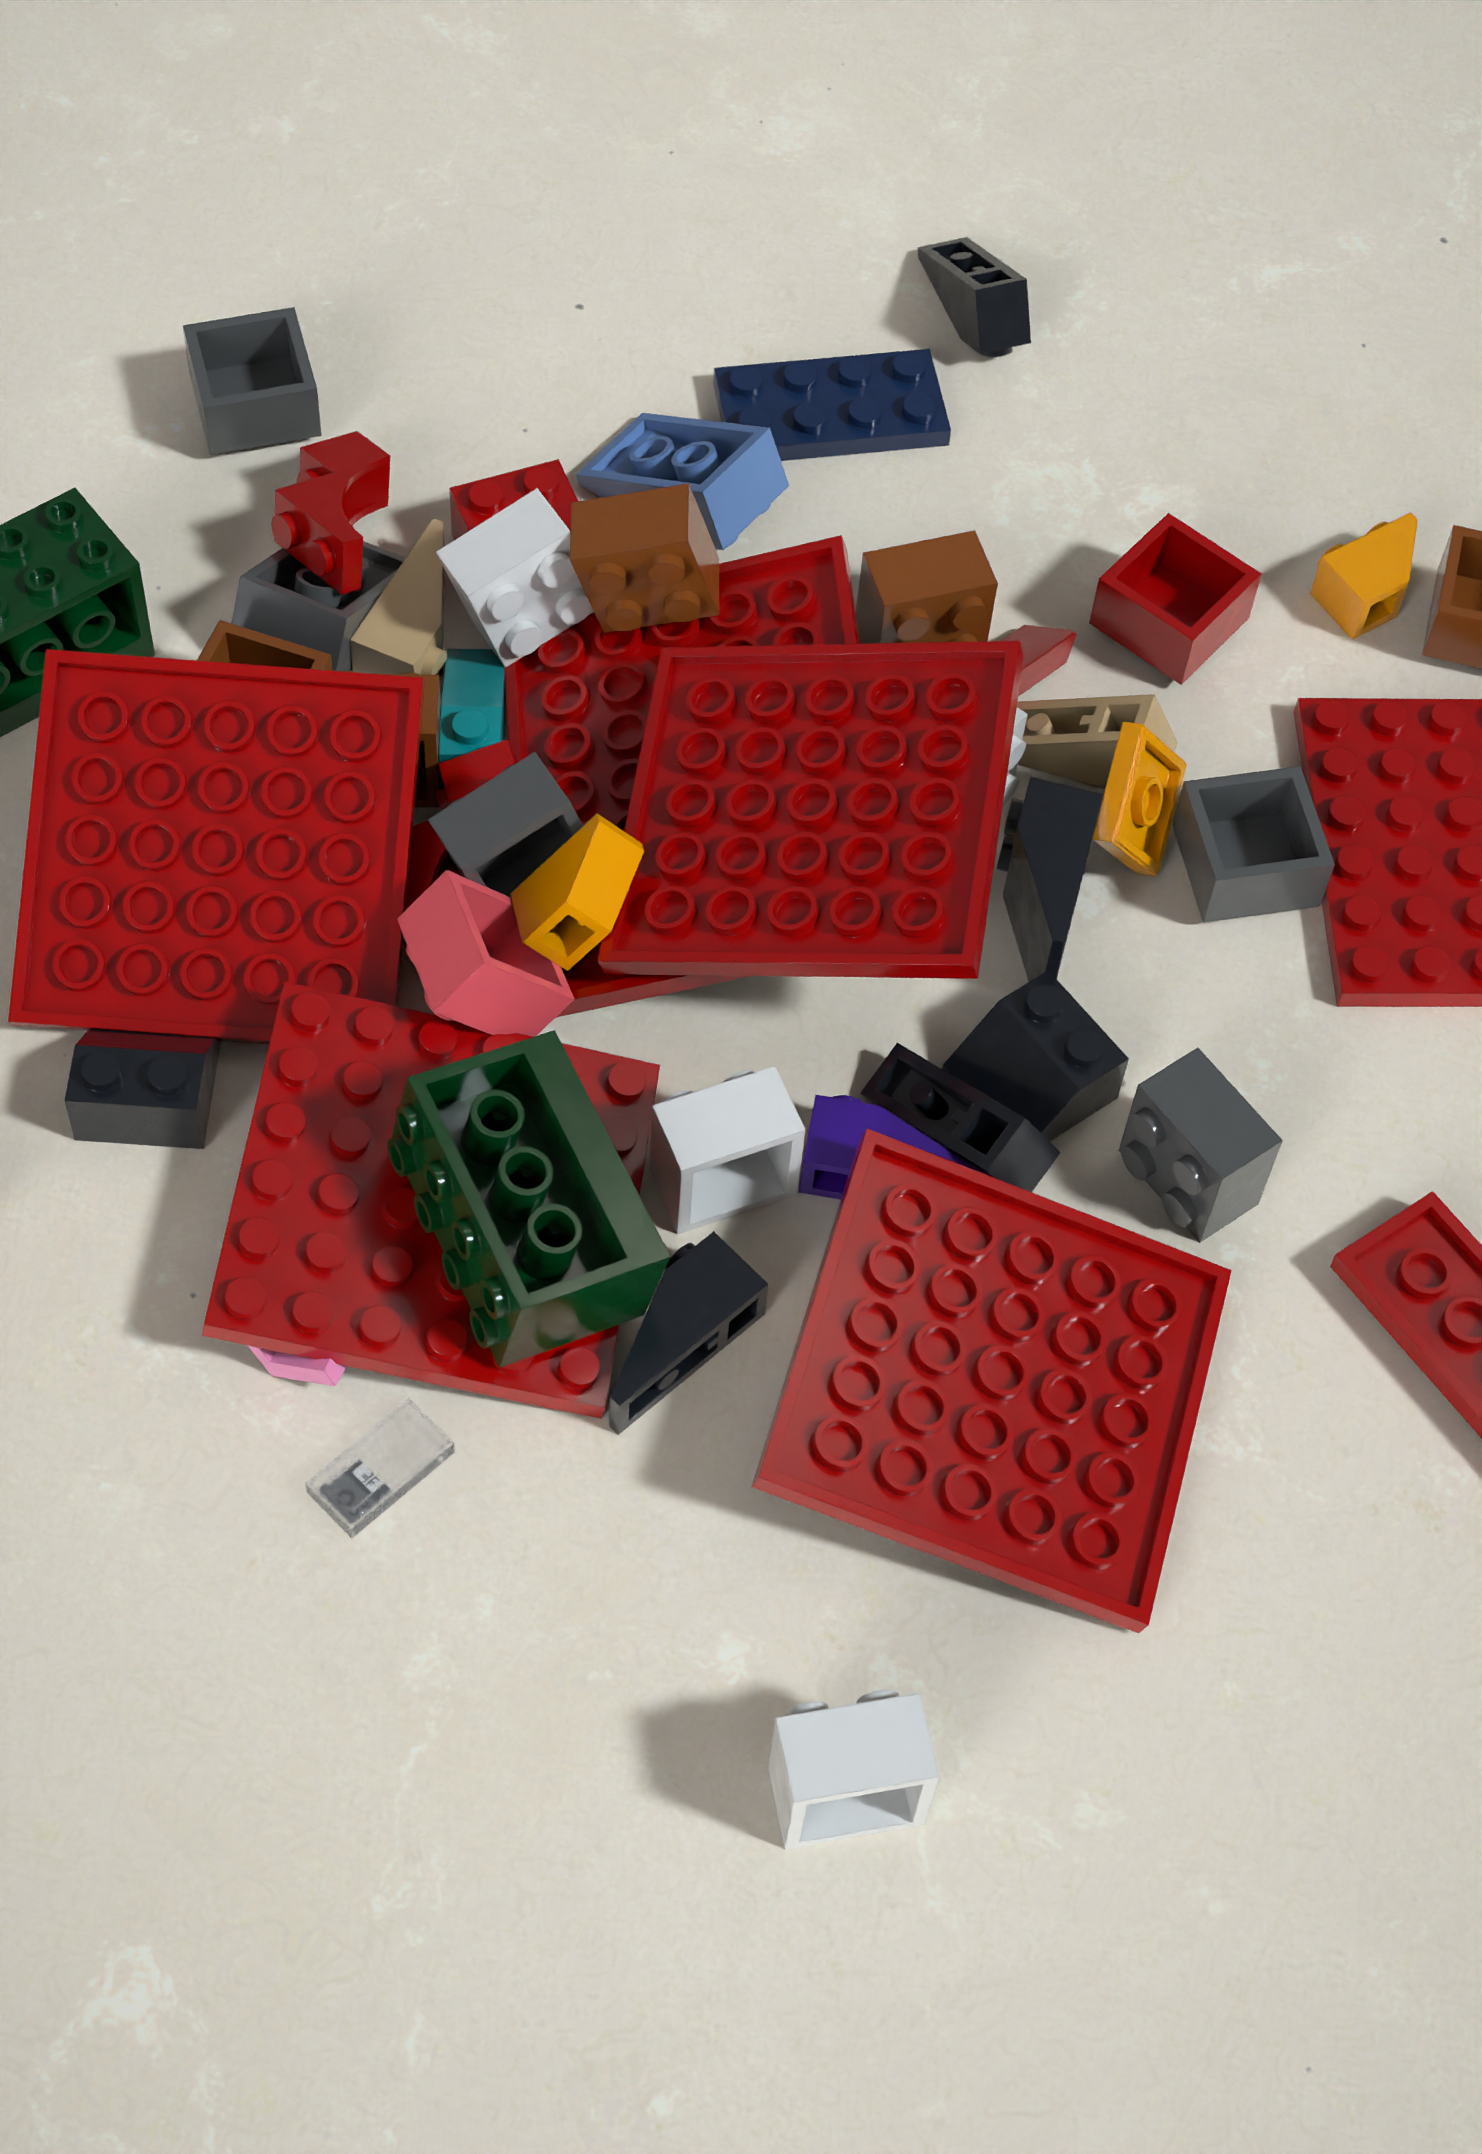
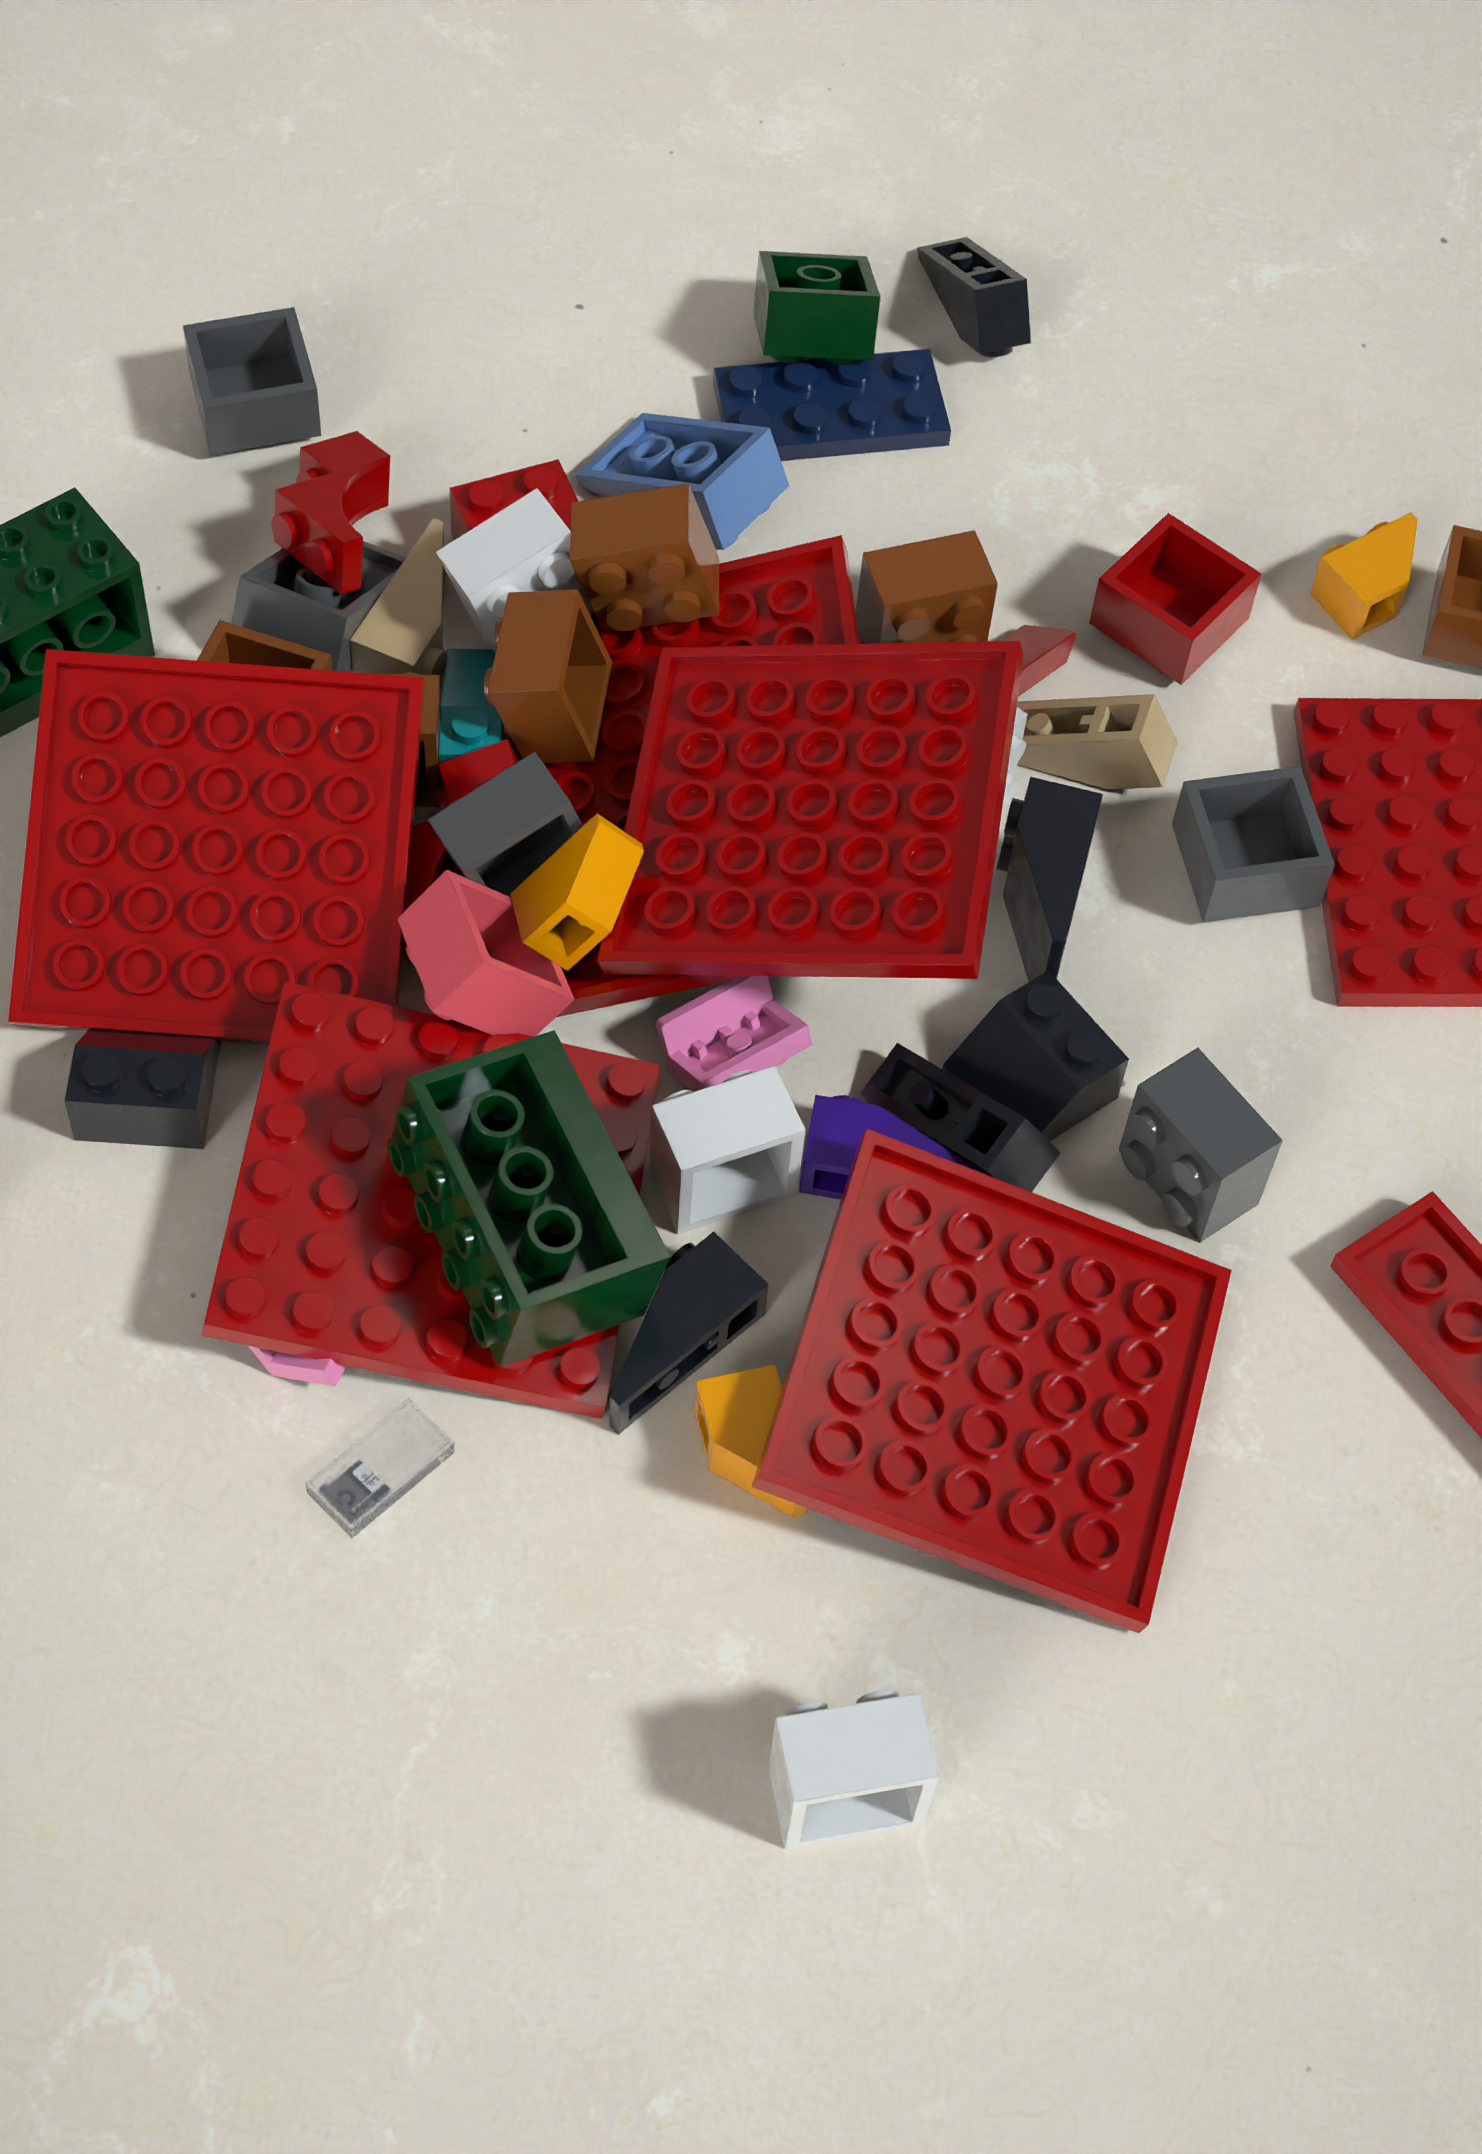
light orange tile [1092,722,1187,877] -> none
none -> dark orange piece [484,589,612,763]
none -> bright pink bracket [656,976,812,1092]
none -> light orange slope [694,1364,806,1517]
none -> dark green brick [753,251,881,365]

